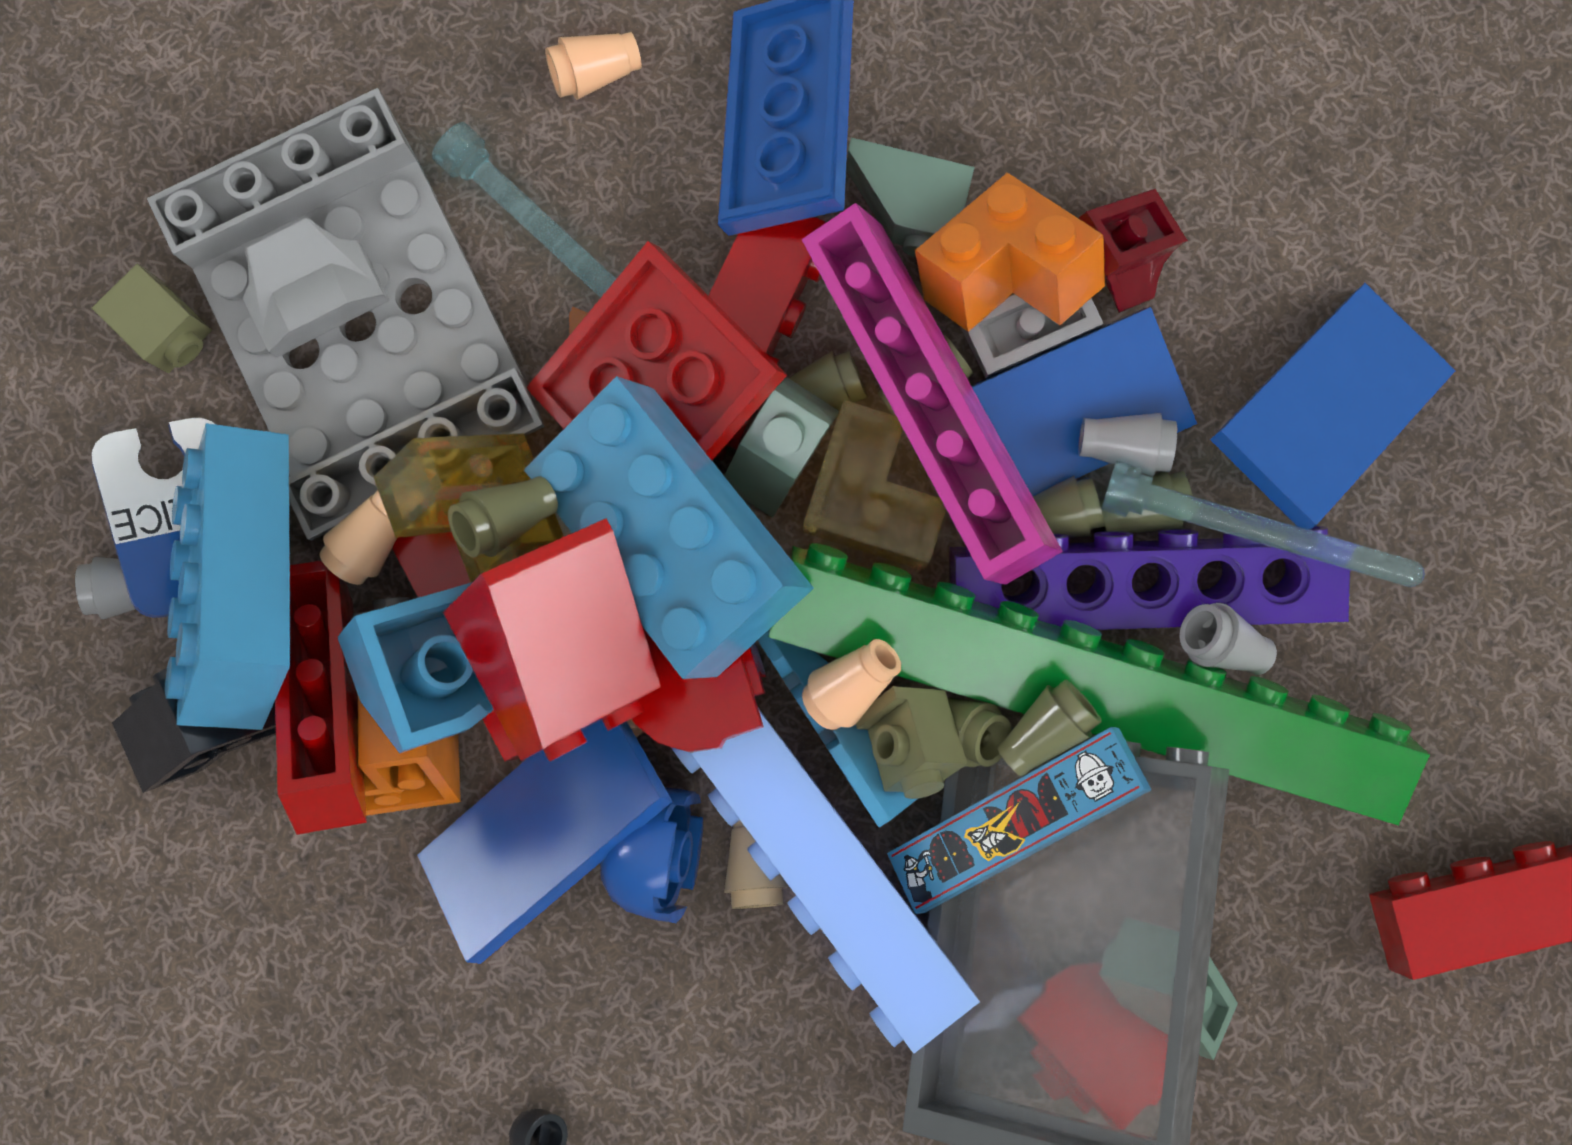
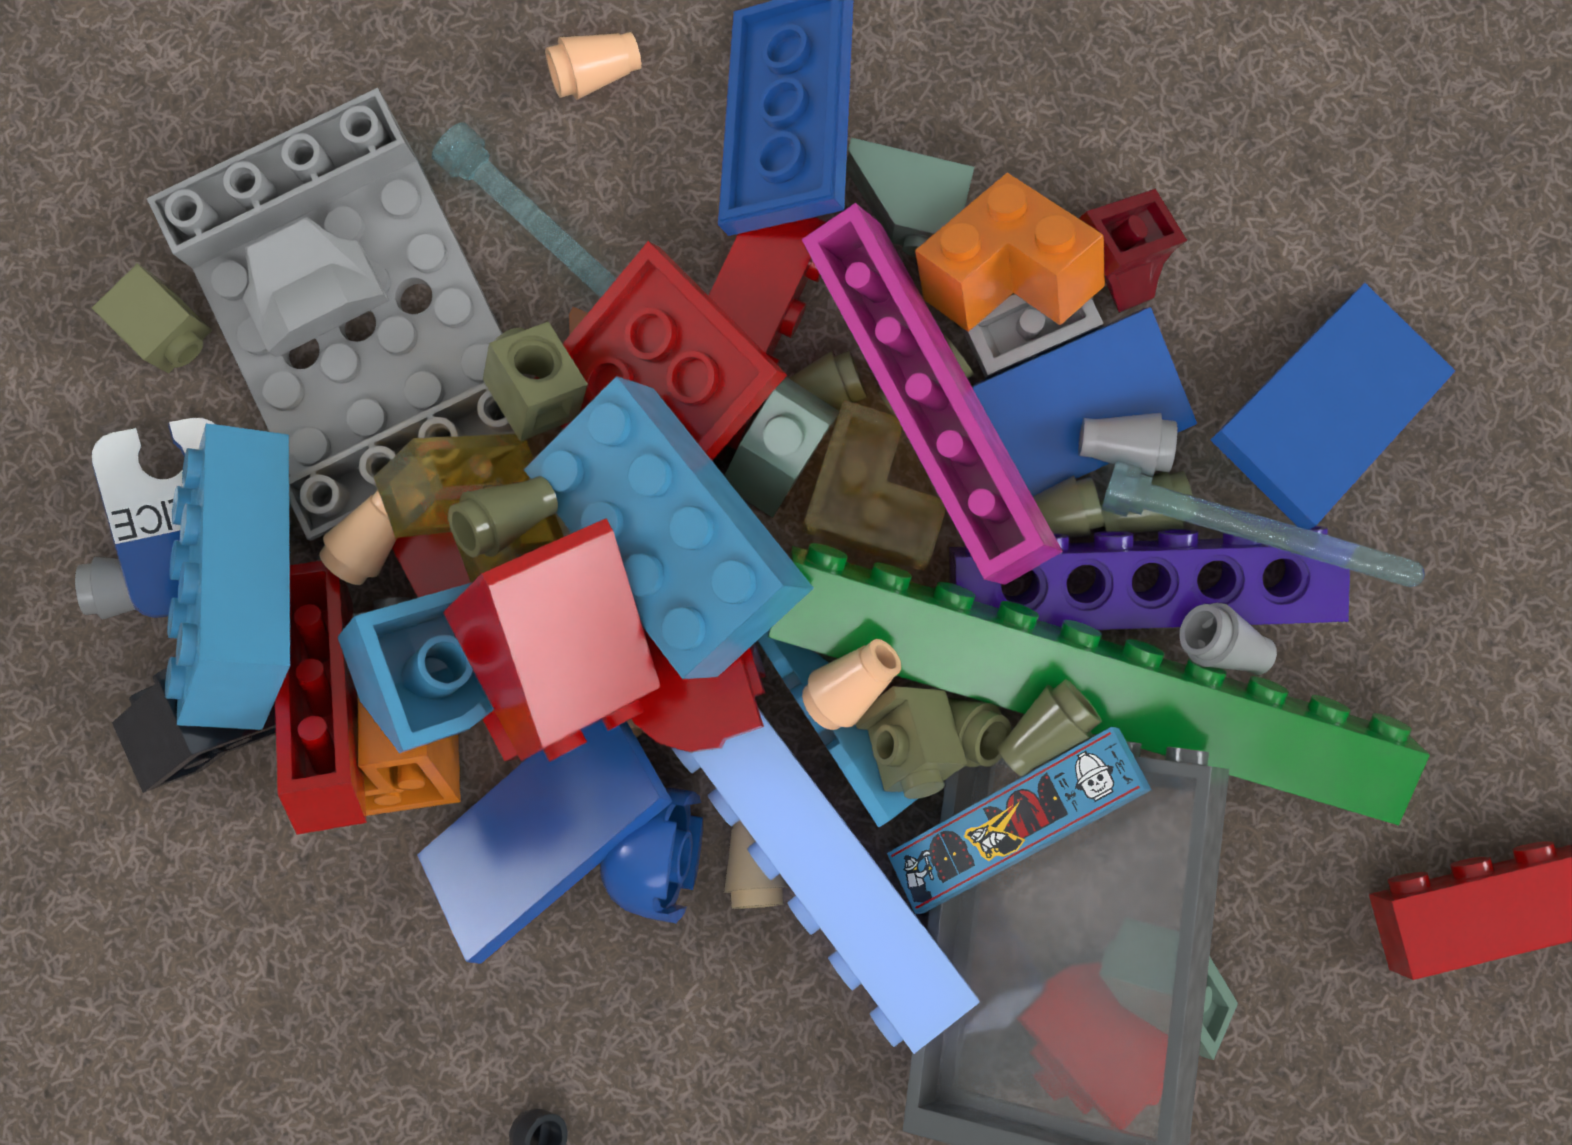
none -> olive brick [483,322,588,441]

